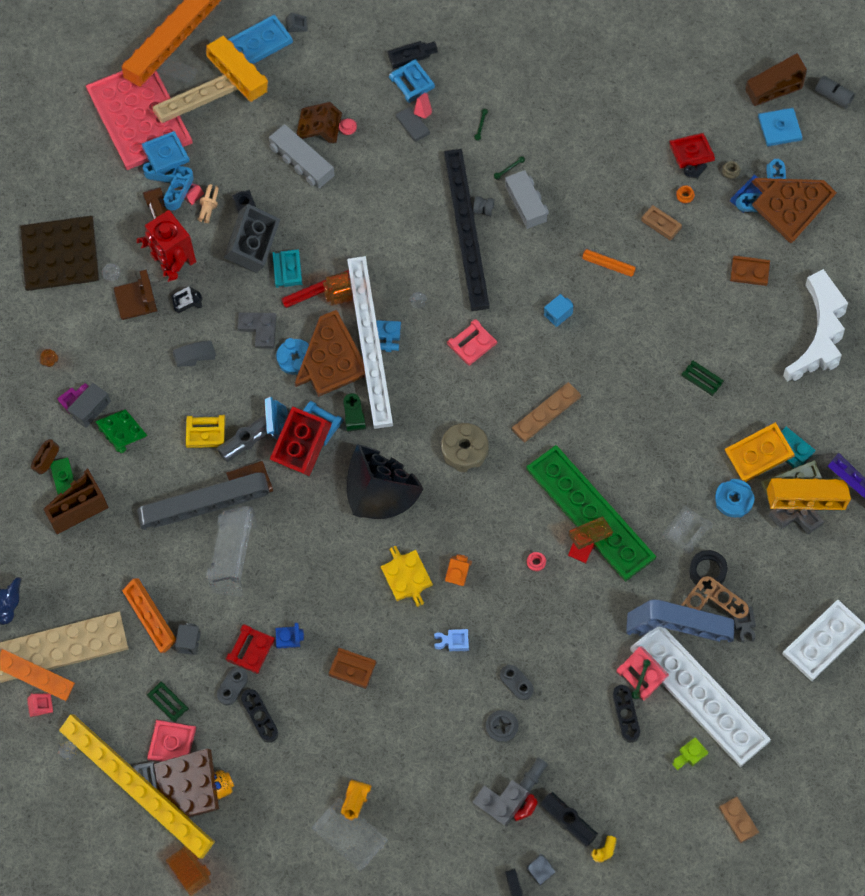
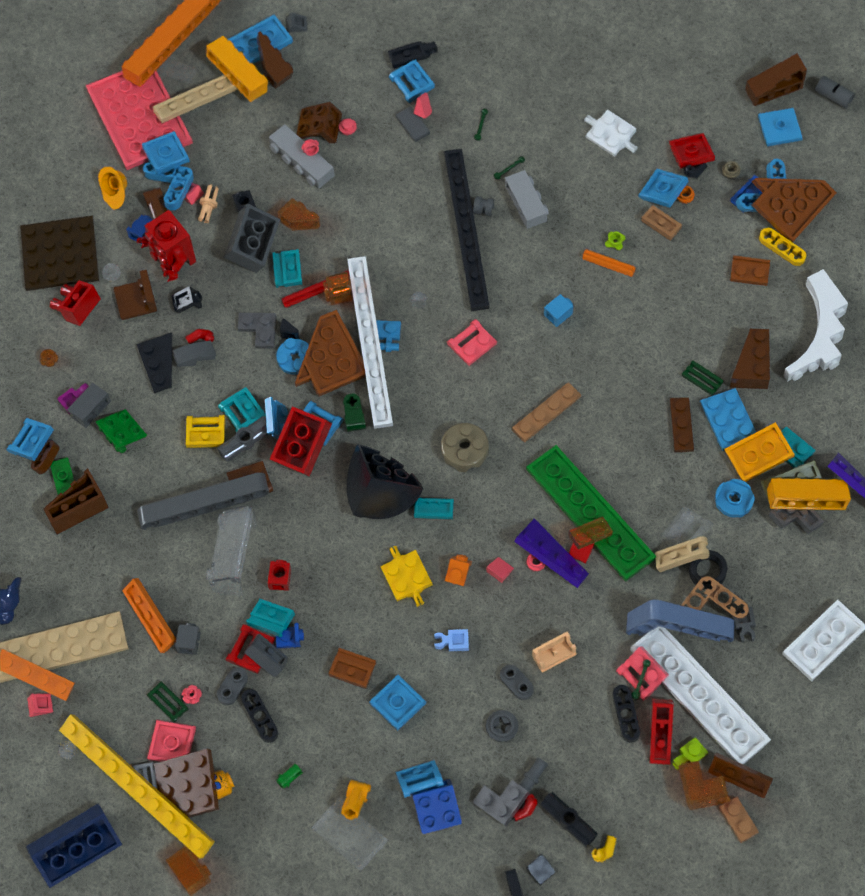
none -> dark azure plate [6,418,54,461]
none -> dark blue slope [26,803,122,888]
none -> red brick [50,280,101,326]
none -> light orange piece [98,166,127,210]
none -> blue brick [126,214,153,244]
none -> black wing [137,332,173,393]
none -> coral plate [182,685,202,704]
none -> red arm [185,328,215,344]
none -> teal plate [218,387,266,432]
none -> dark grey slope [245,633,289,677]
none -> teal plate [246,599,295,637]
none -> reddish brown slope [256,31,294,89]
none -> red brick [268,560,291,591]
none -> green pin [276,764,303,789]
none -> clear orange slope [277,198,320,231]
none -> black slope [280,319,300,339]
none -> coral plate [302,139,319,156]
none -> dark azure plate [369,675,426,731]
none -> dark azure plate [396,760,444,798]
none -> blue bracket [412,779,462,834]
none -> teal plate [414,498,454,519]
none -> coral slope [486,557,514,583]
none -> dark purple wing [514,518,589,588]
none -> light nougat hinge [532,631,577,673]
none -> white plate [584,110,638,157]
none -> lime plate [605,231,625,250]
none -> dark azure plate [638,169,689,208]
none -> red slope [650,699,674,765]
none -> tan plate [655,536,709,572]
none -> reddish brown plate [670,397,694,452]
none -> clear orange brick [678,761,730,810]
none -> dark azure plate [700,388,756,451]
none -> reddish brown plate [708,752,773,799]
none -> reddish brown wedge [730,328,770,389]
none -> yellow beam [759,228,806,266]

